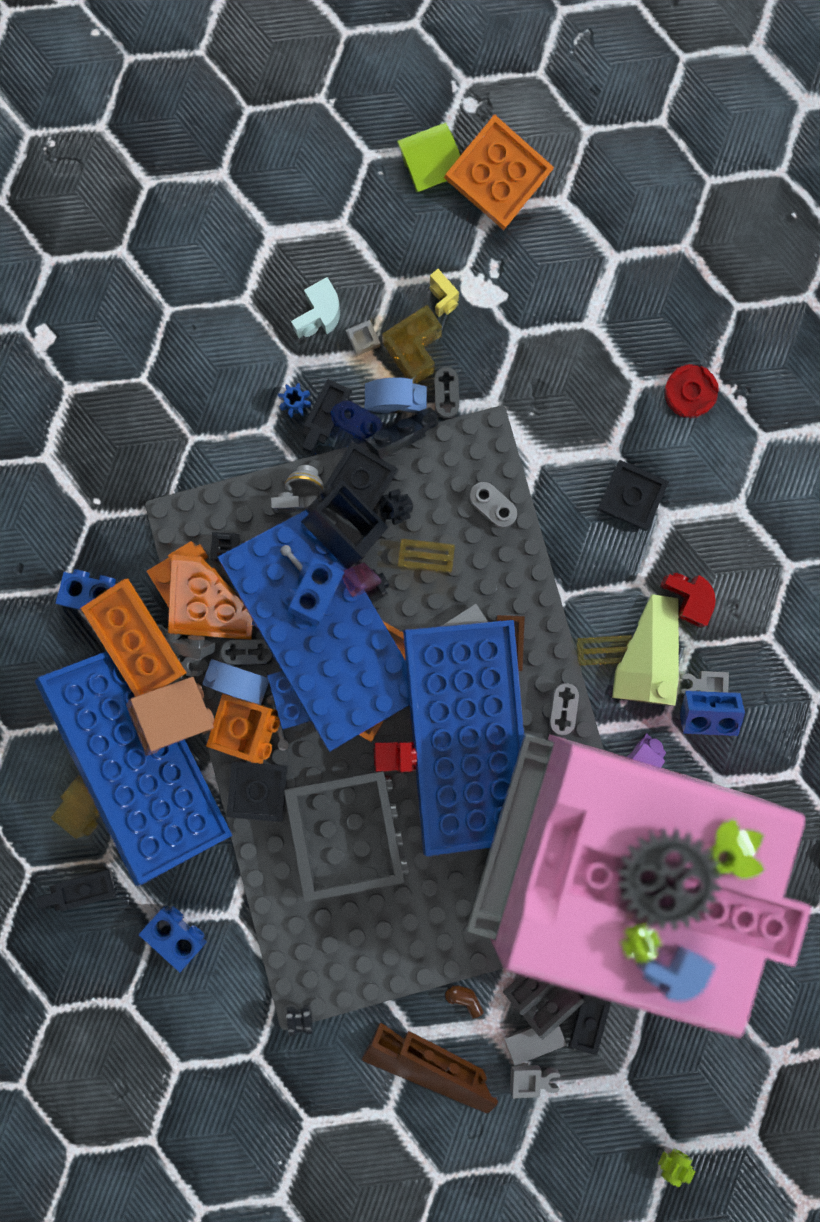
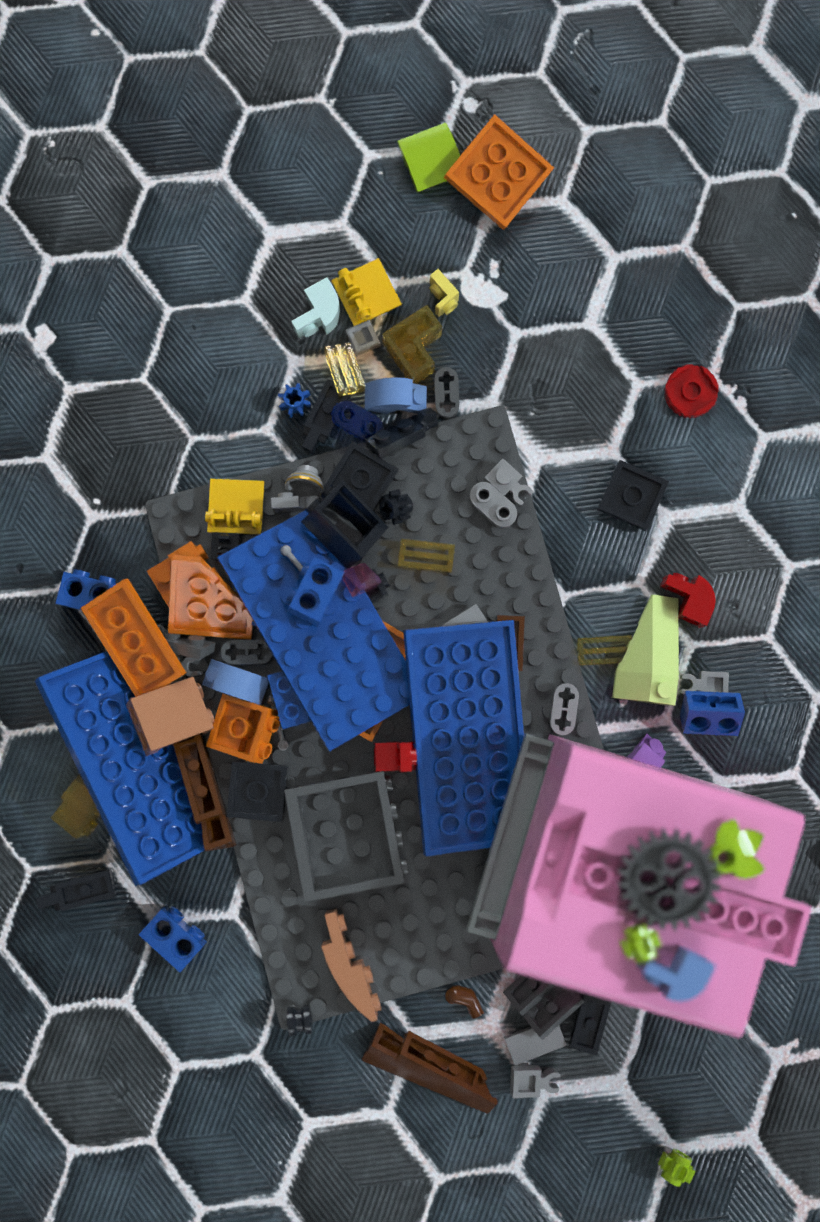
none -> reddish brown wedge [173,733,237,852]
none -> yellow hinge [205,479,264,535]
none -> nougat slope [321,908,381,1022]
none -> clear yellow tile [324,343,366,396]
none -> yellow hinge [331,258,402,326]
none -> light grey plate [484,458,533,507]

